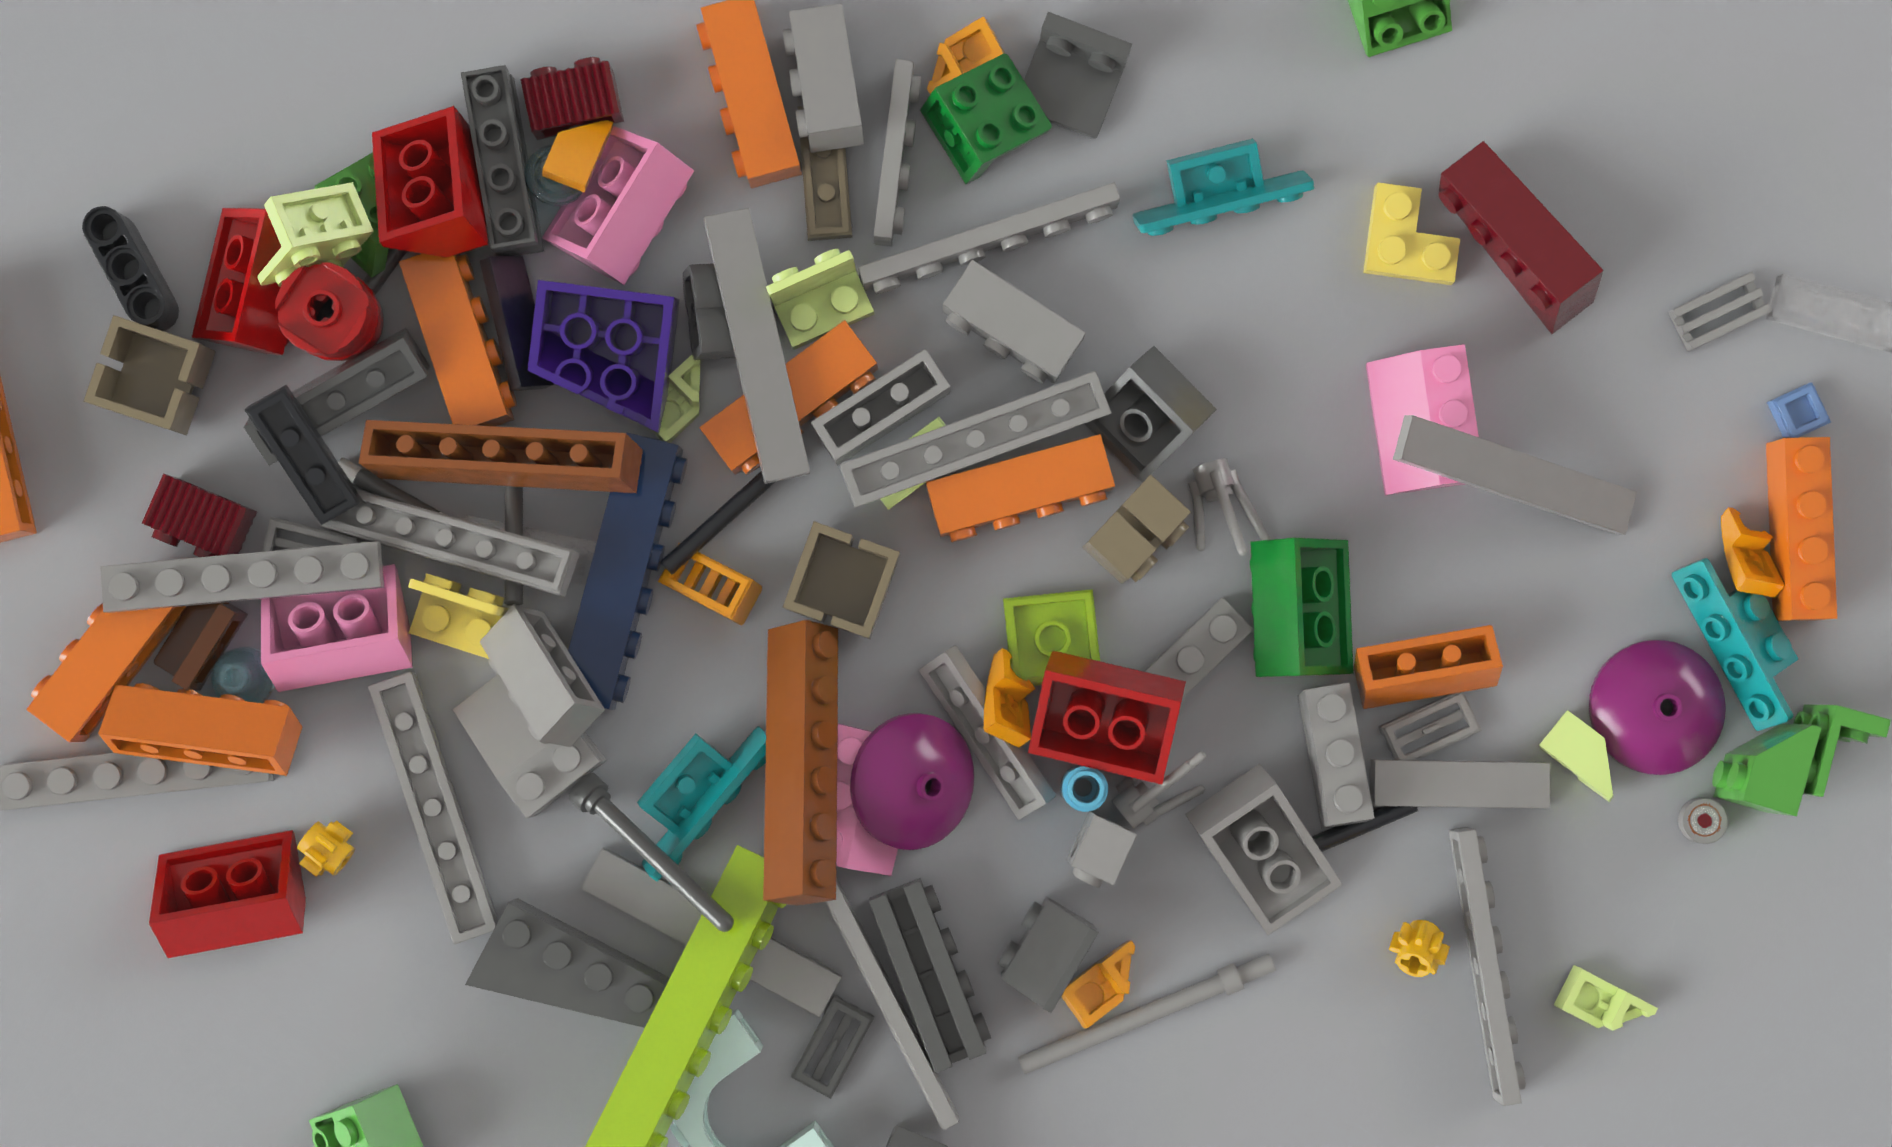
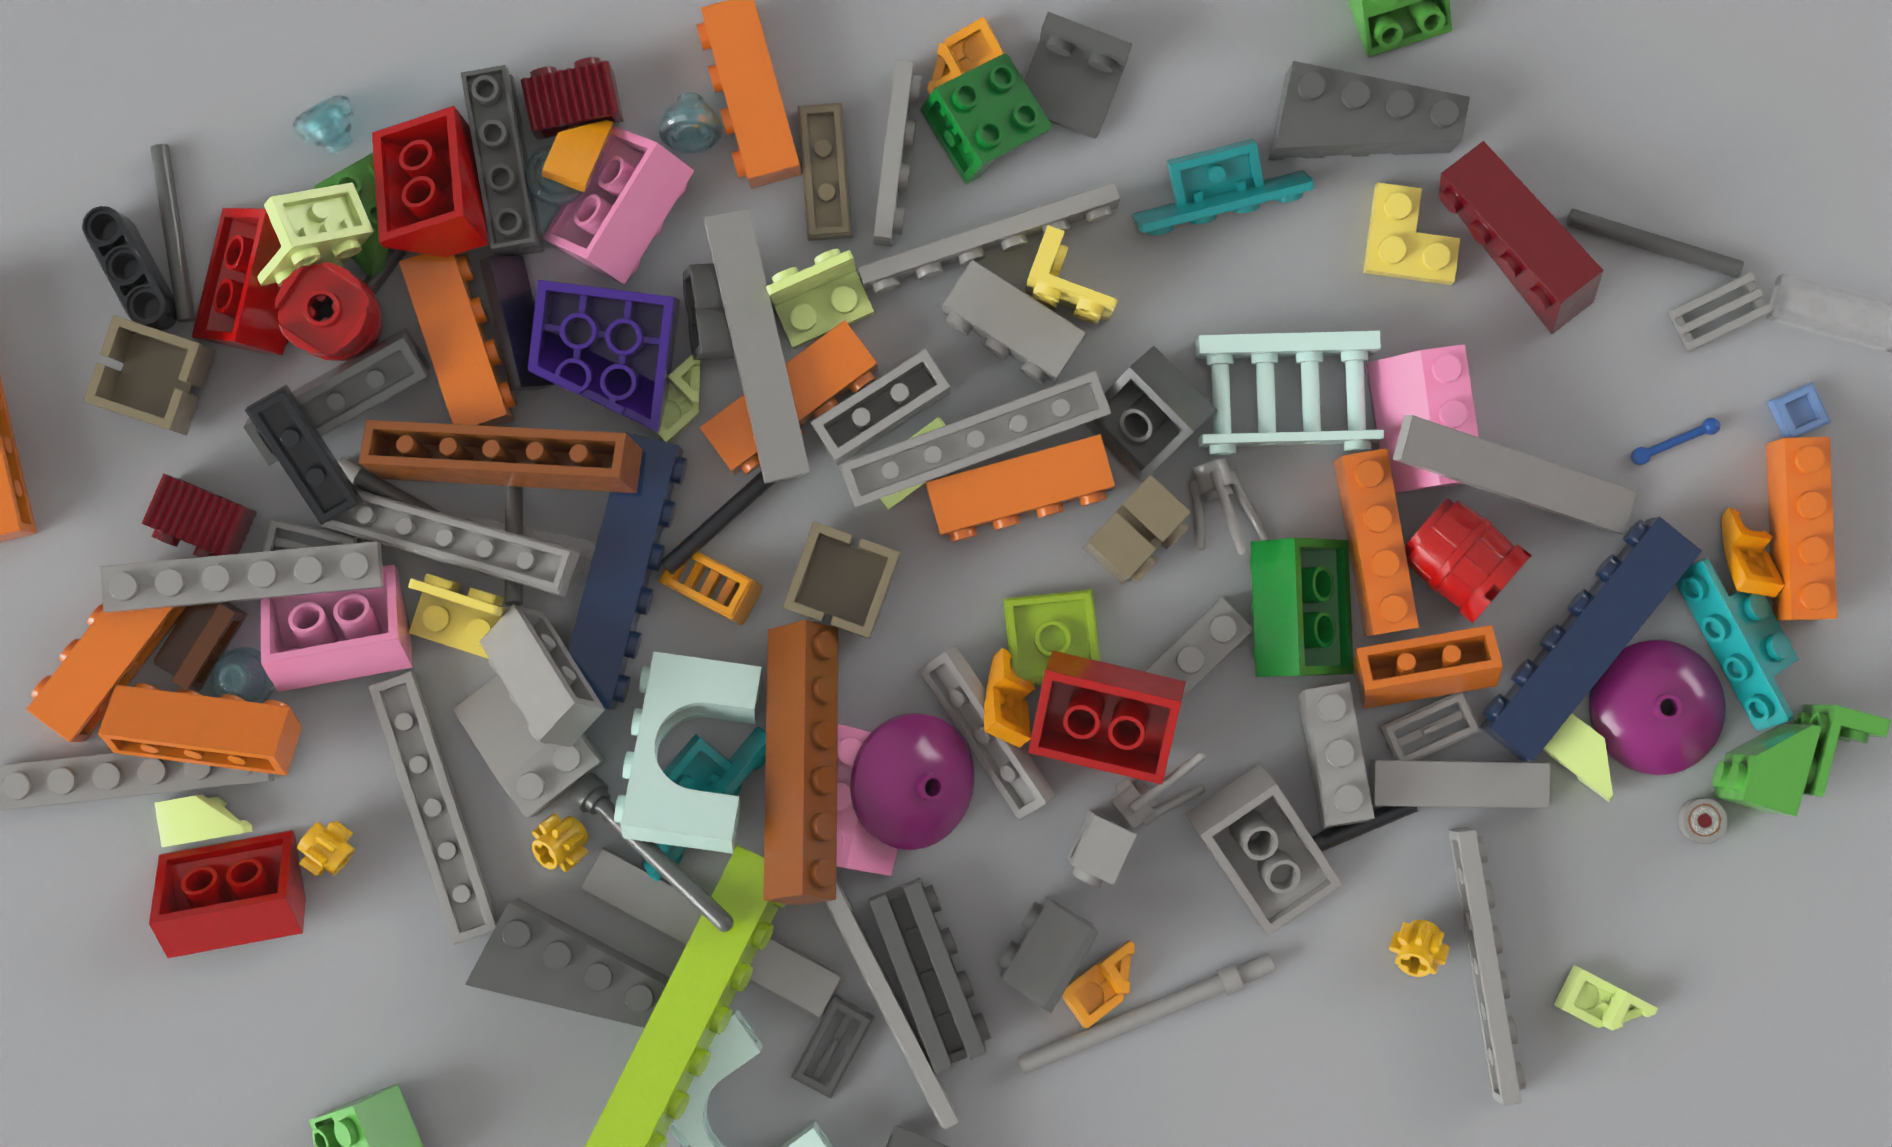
light grey brick [783,3,864,153] -> none
medium azure brick [1060,765,1108,812] -> none
none -> dark grey bar [150,144,196,323]
none -> yellowish green slope [155,794,253,847]
none -> clear light blue brick [292,95,353,154]
none -> yellow gear [532,813,589,872]
none -> light aqua arch [614,652,763,854]
none -> clear light blue brick [659,92,722,153]
none -> light yellow bracket [1025,225,1118,324]
none -> light aqua fence [1194,331,1384,455]
none -> dark grey wedge [1268,61,1470,160]
none -> orange brick [1334,448,1419,637]
none -> red piece [1405,498,1532,624]
none -> dark blue brick [1480,516,1702,762]
none -> dark grey bar [1566,208,1744,278]
none -> blue hinge [1631,417,1720,465]

